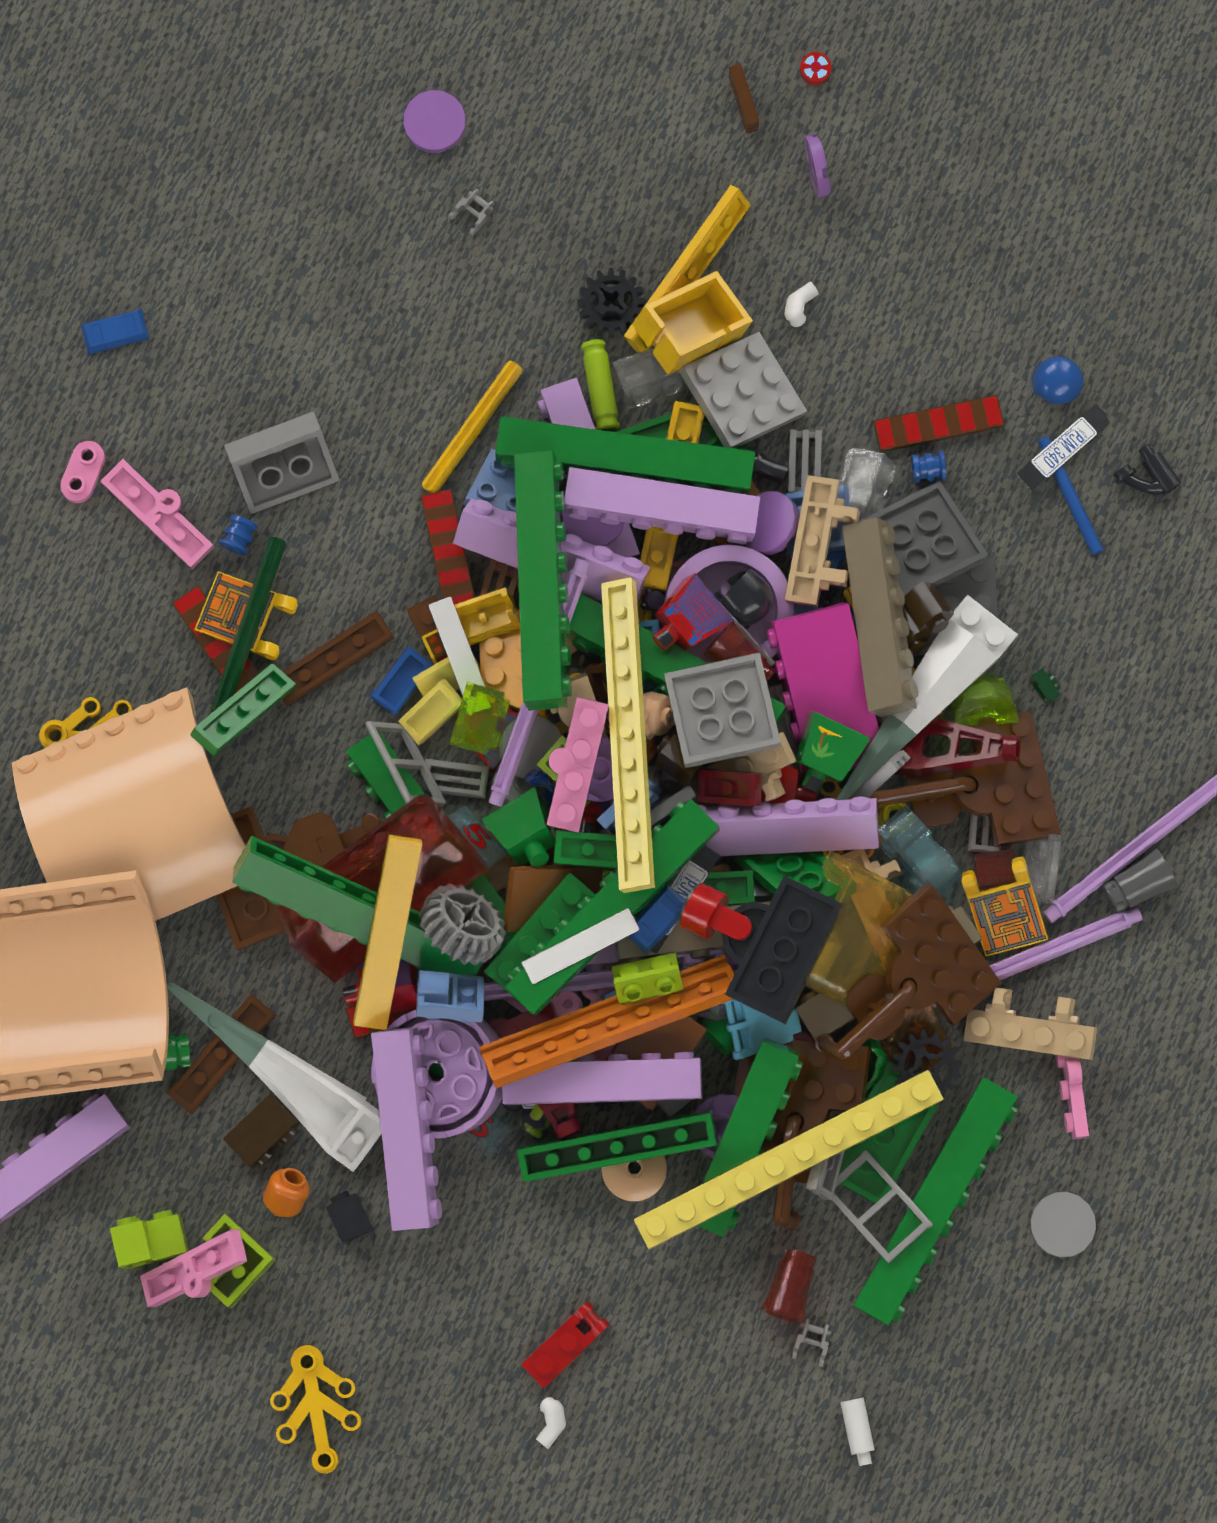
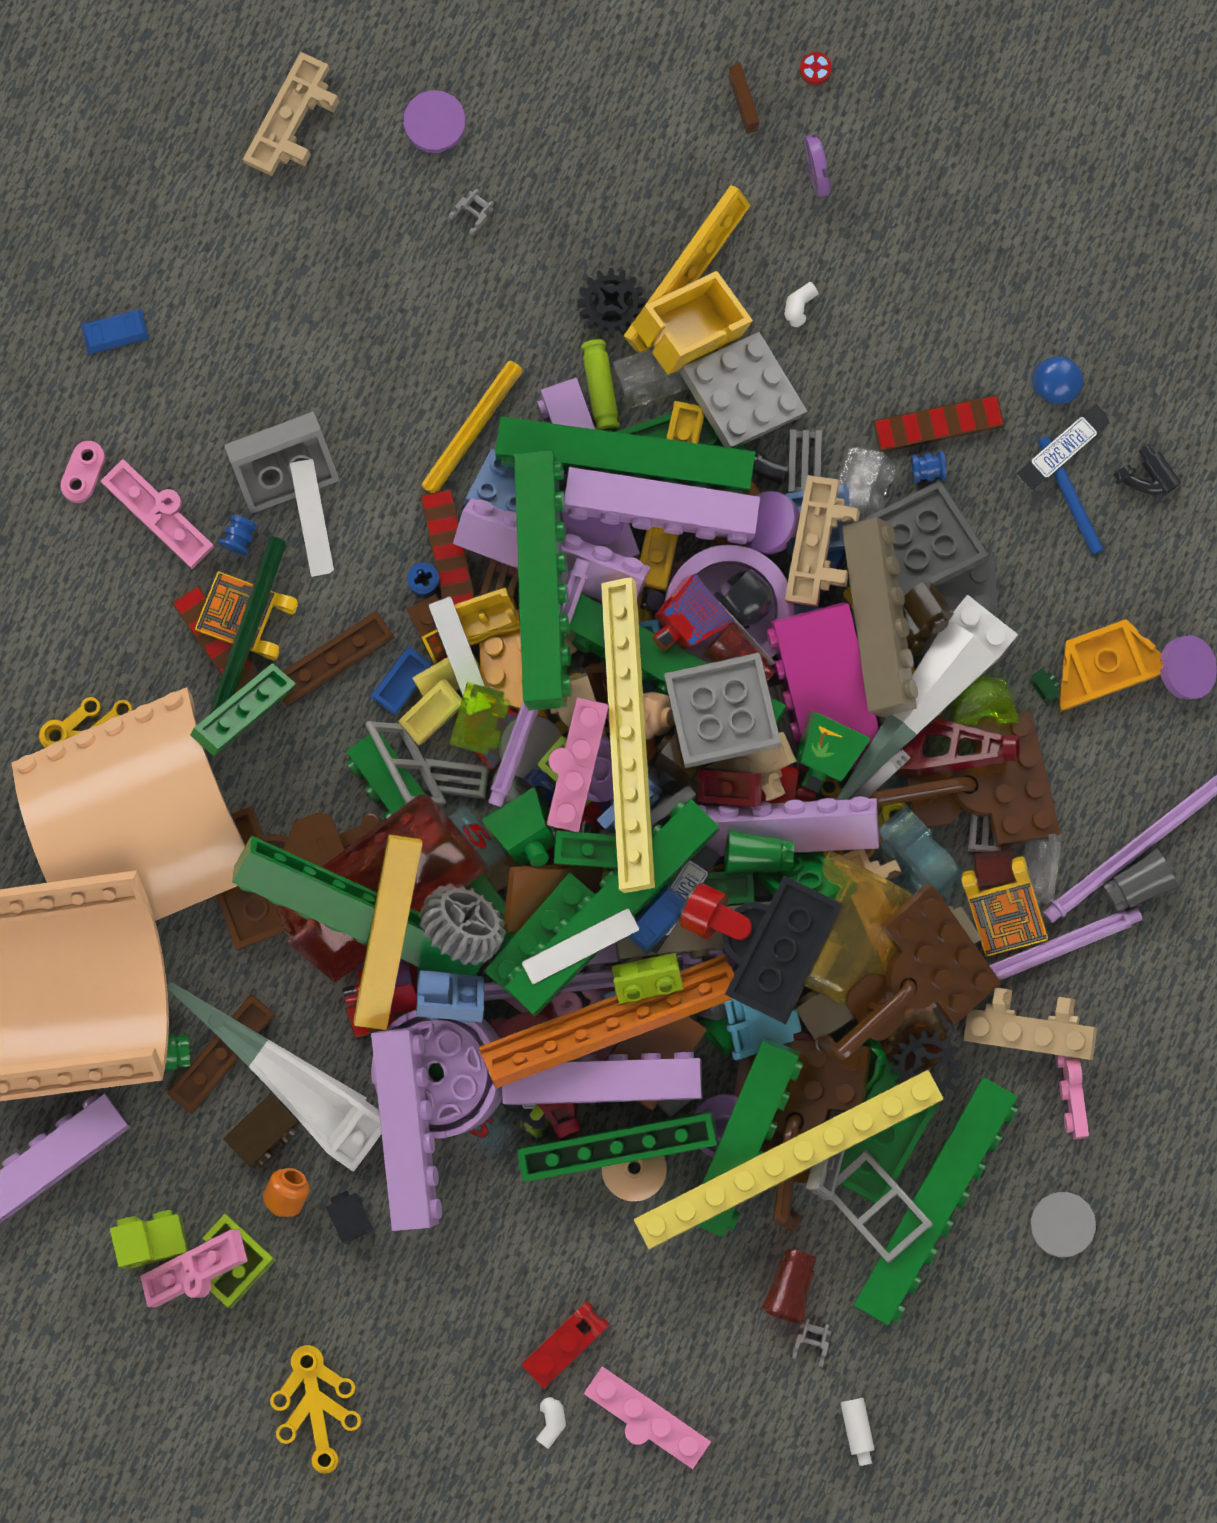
none -> tan hinge [243,52,340,176]
none -> white sticker [290,459,334,577]
none -> blue bush [407,563,439,598]
none -> bright pink hinge [584,1366,711,1469]
none -> green plant [724,829,794,874]
none -> light orange wing [1059,619,1163,712]
none -> medium lavender tile [1160,635,1217,700]

